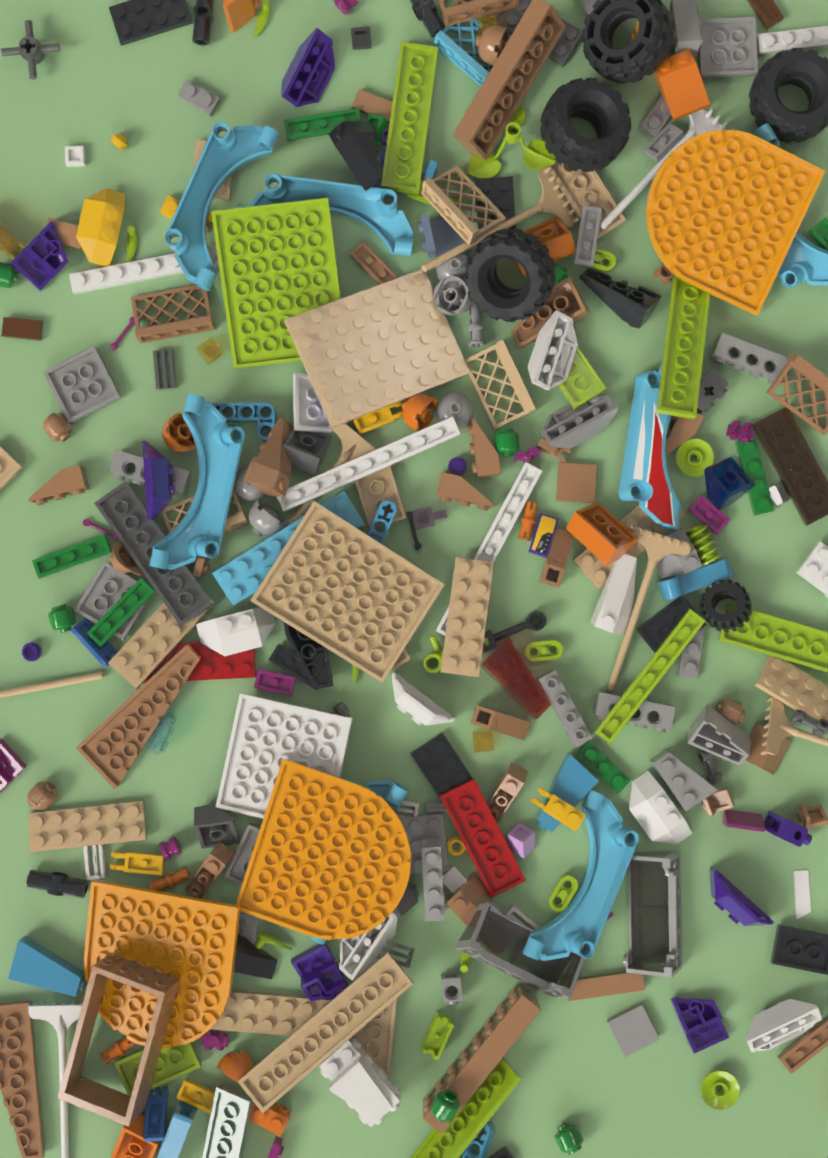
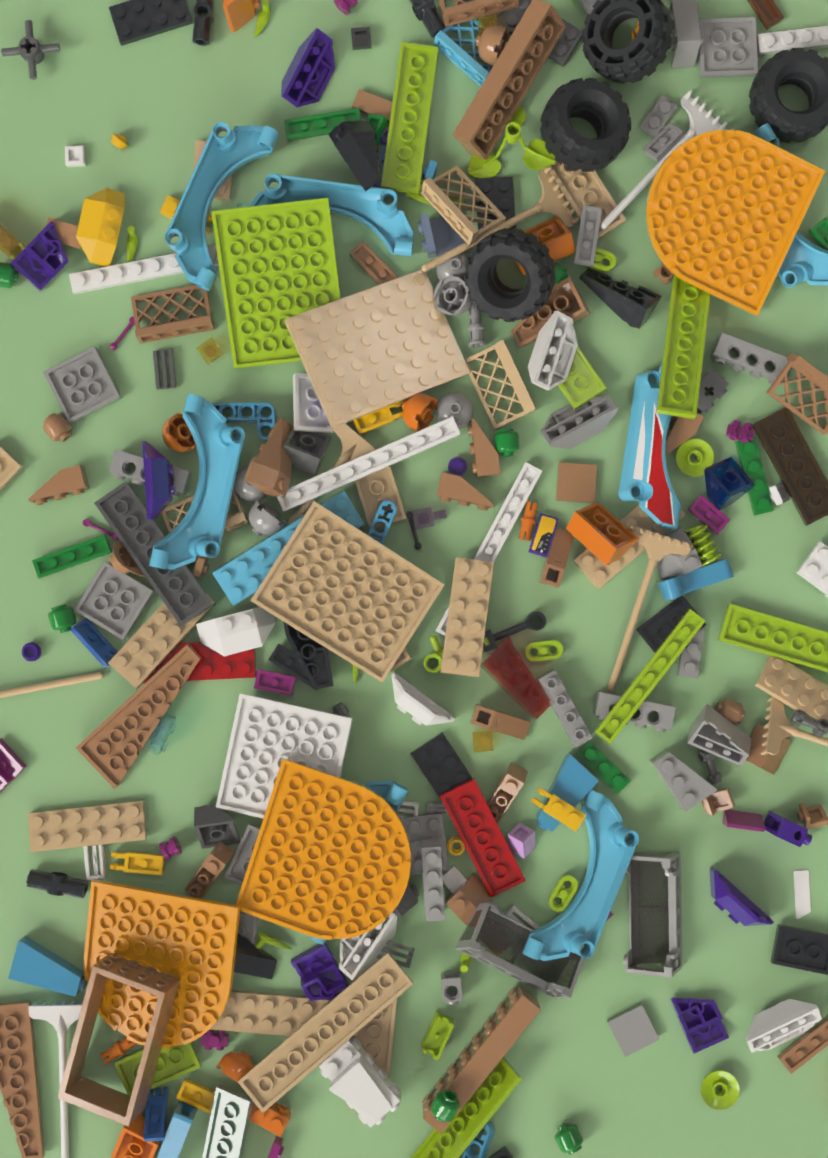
reddish brown tile [1,317,43,341] -> none
medium nougat head [27,781,57,810] -> none
green plate [87,578,156,647] -> none
orange pin [149,867,190,891] -> none
light grey plate [177,79,220,117] -> none
magenta piece [513,447,541,463] -> none
medium nougat plate [536,438,571,463] -> none
medium nougat tile [565,969,645,1001] -> none
white wedge [590,554,637,635] -> none
white wedge [629,770,692,844] -> none
orange slope [654,49,710,121] -> none
black tyre [700,580,752,633] -> none

